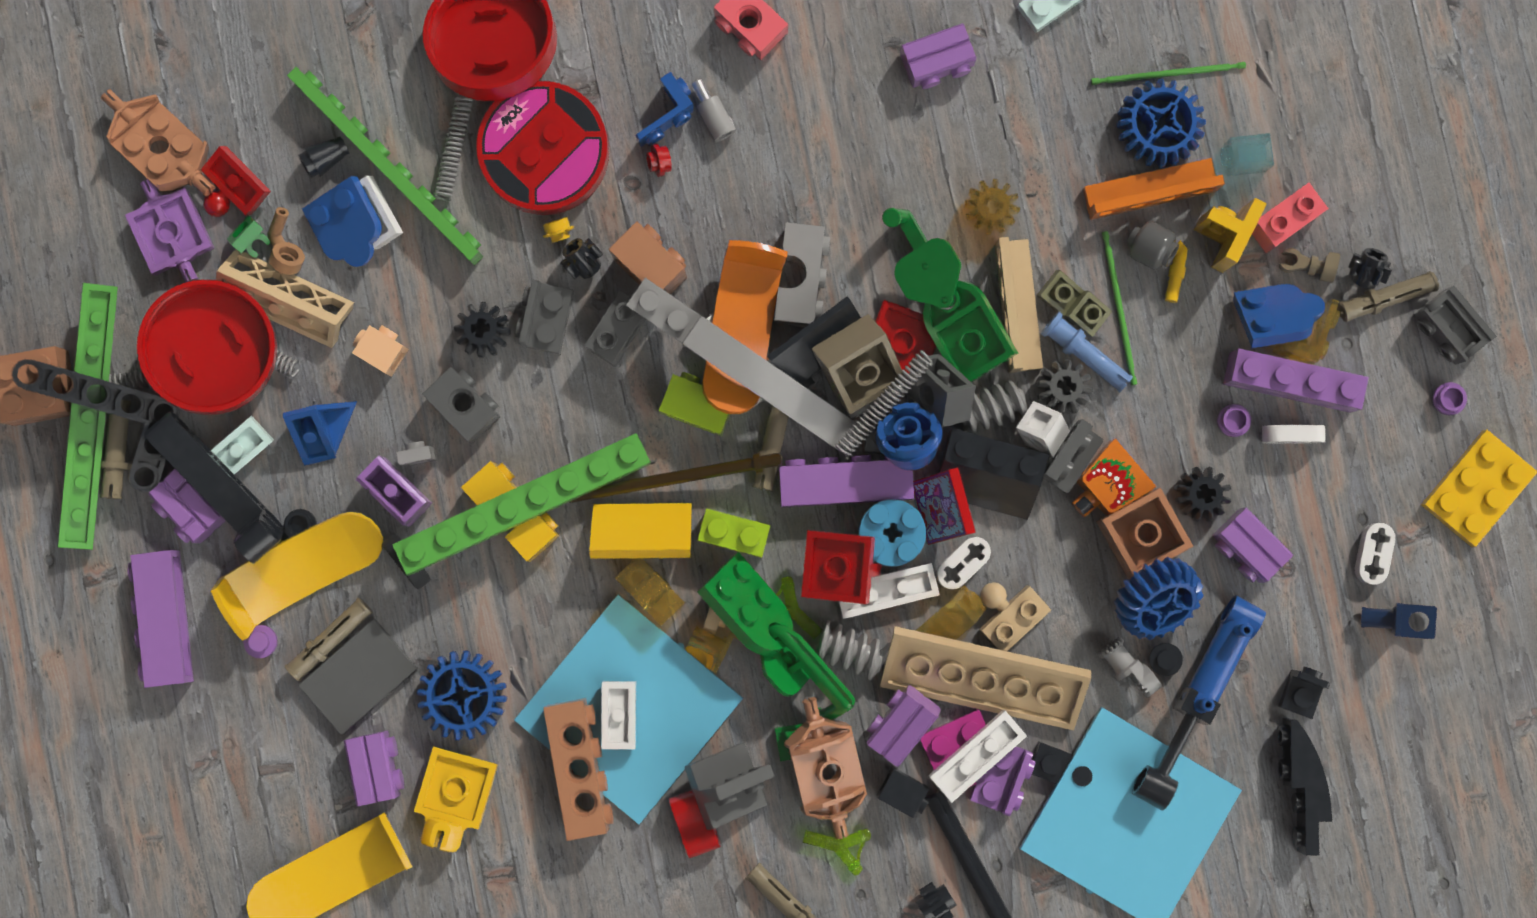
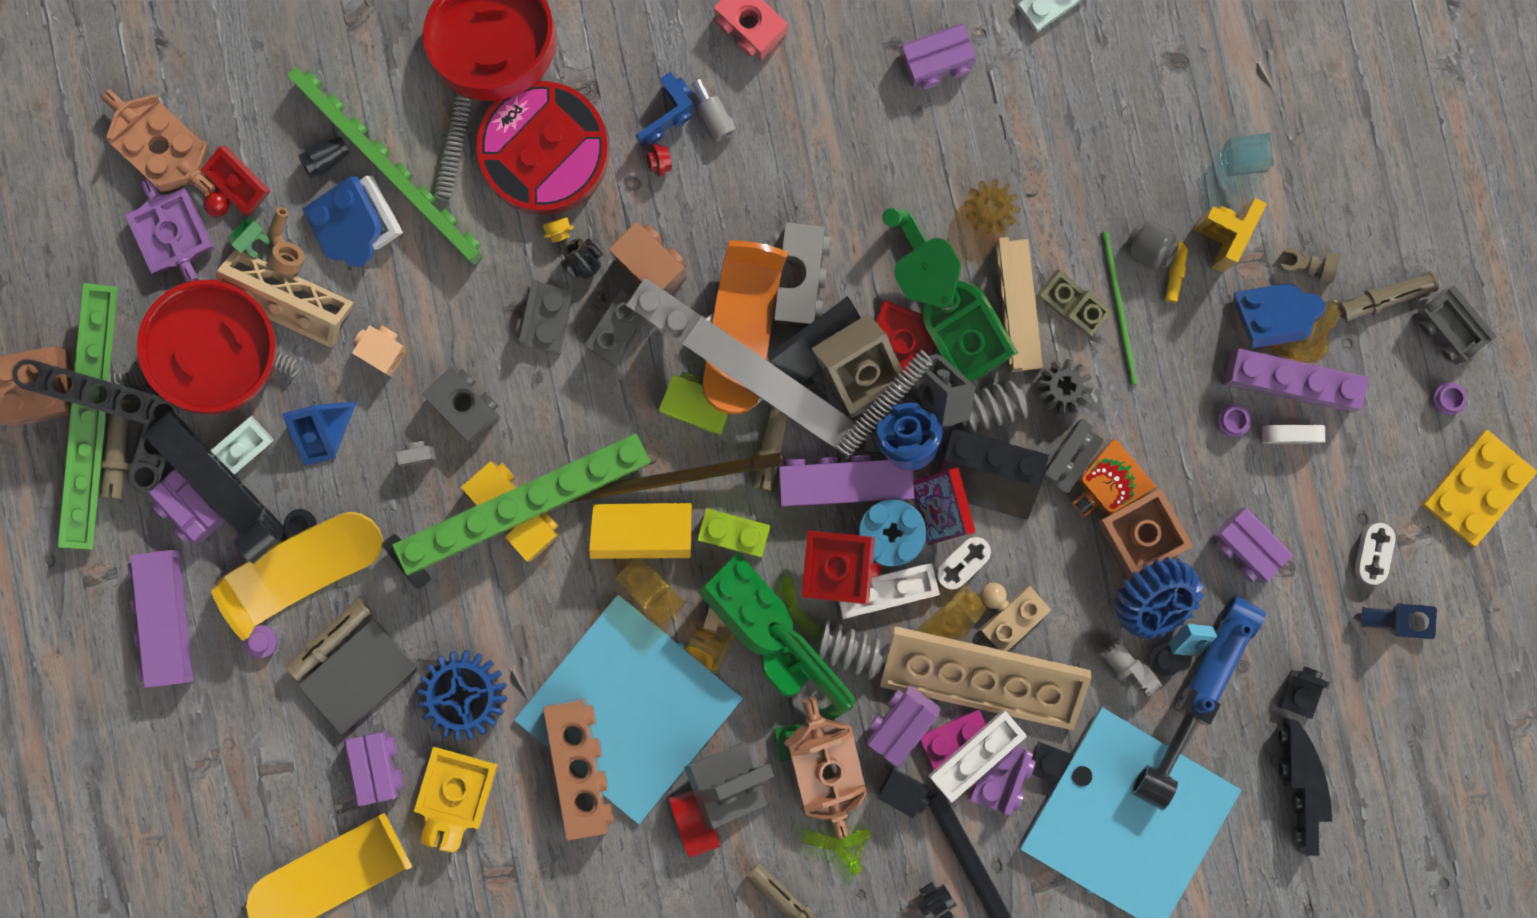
medium lavender brick [356,456,432,527] -> none
black gear [454,302,511,358] -> none
white plate [601,681,636,749] -> none
white brick [1016,401,1070,458] -> none
medium blue pin [1040,311,1133,393] -> none
orange fence [1083,158,1225,220] -> none
bright green piece [1091,62,1246,85] -> none
blue gear [1116,79,1206,168] -> none
black gear [1174,467,1231,522] -> none
coral brick [1252,183,1329,253] -> none
black gear [1348,248,1392,289] -> none
none -> medium azure plate [1168,624,1217,656]

